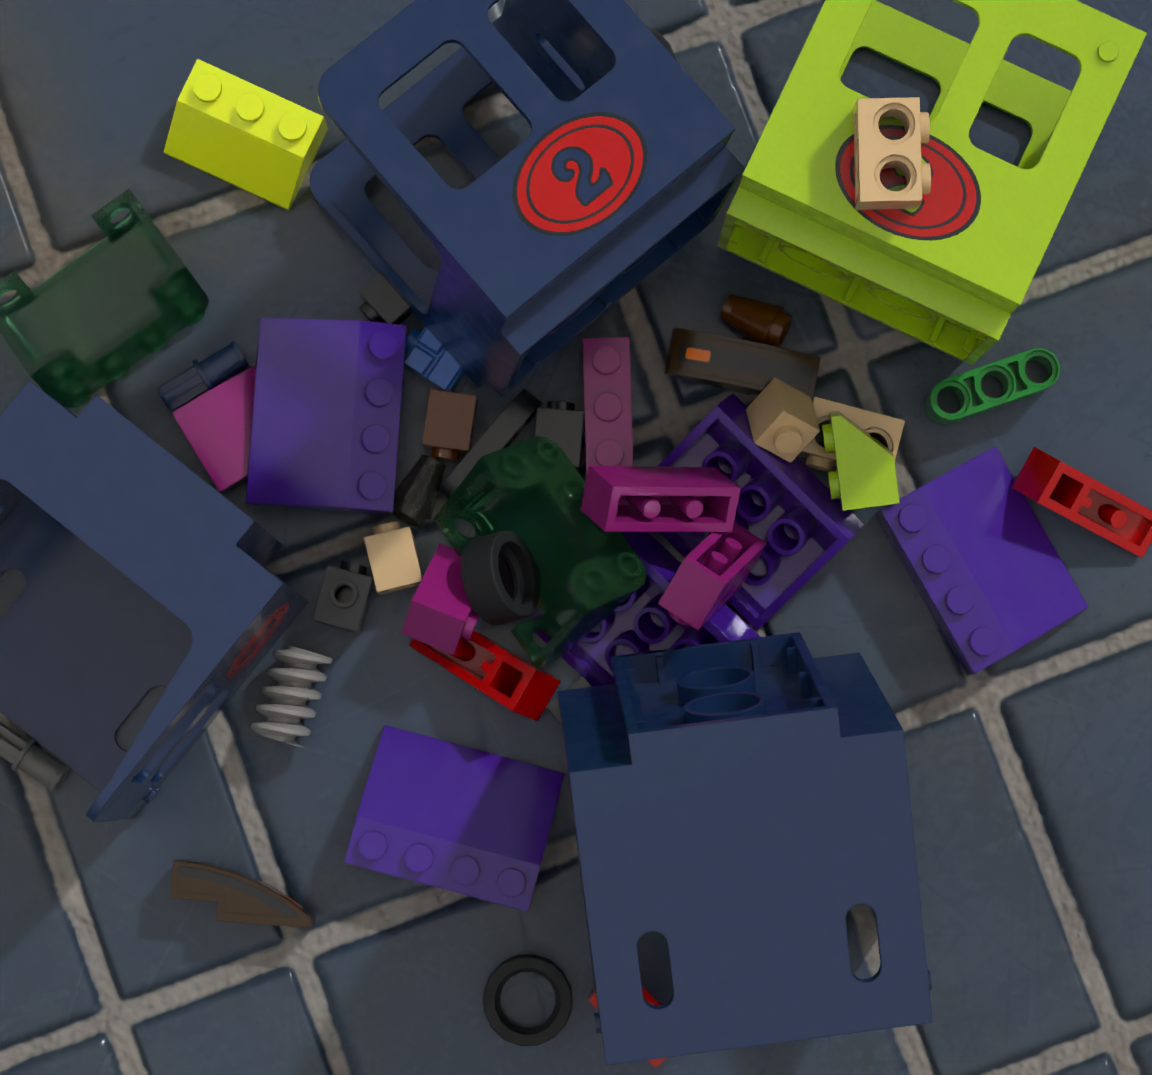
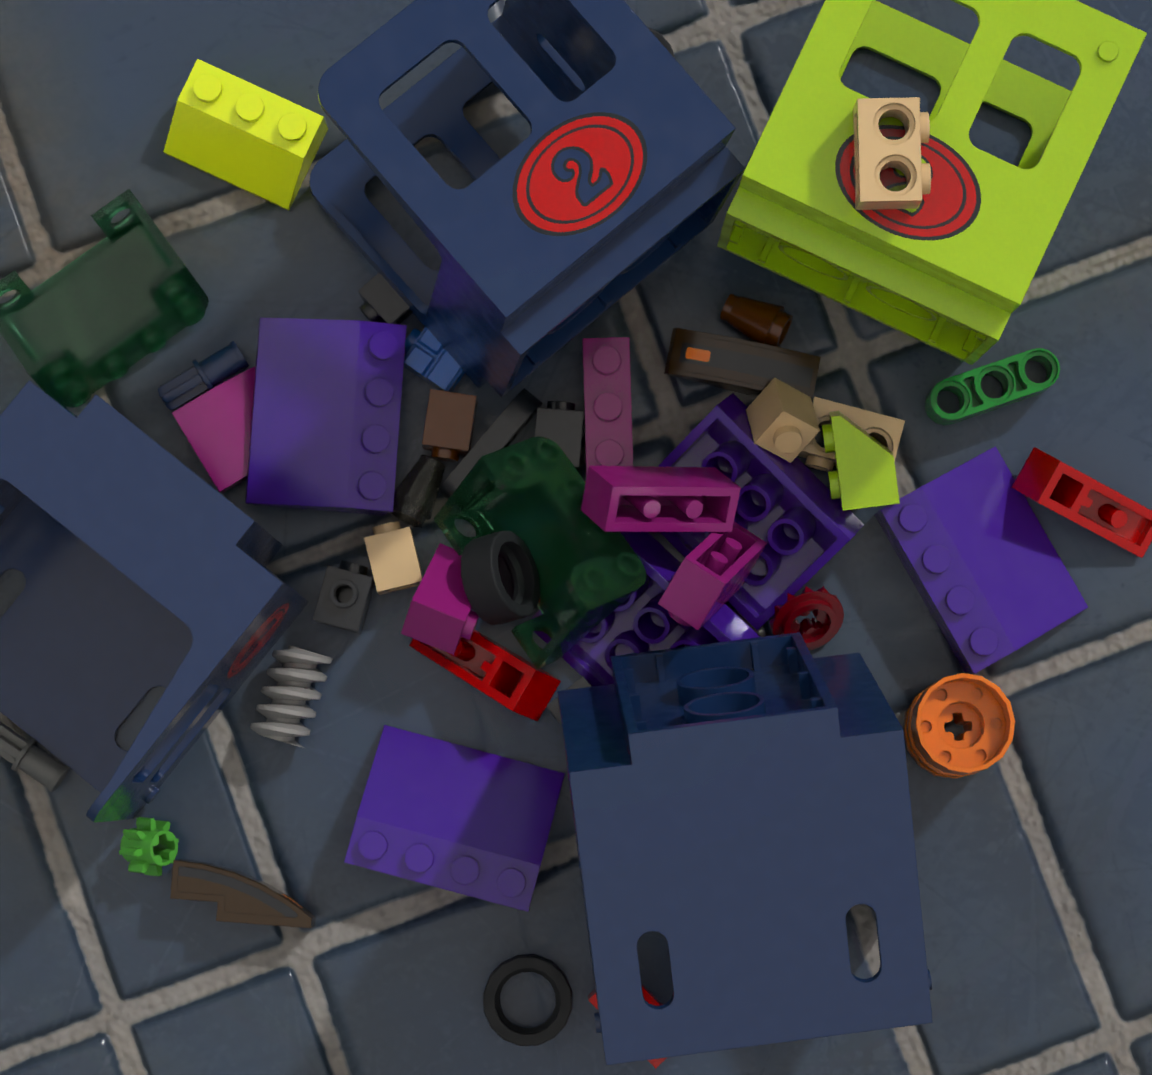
none -> bright green gear [119,817,179,876]
none -> dark red gear [769,586,844,651]
none -> orange wheel [903,673,1015,779]

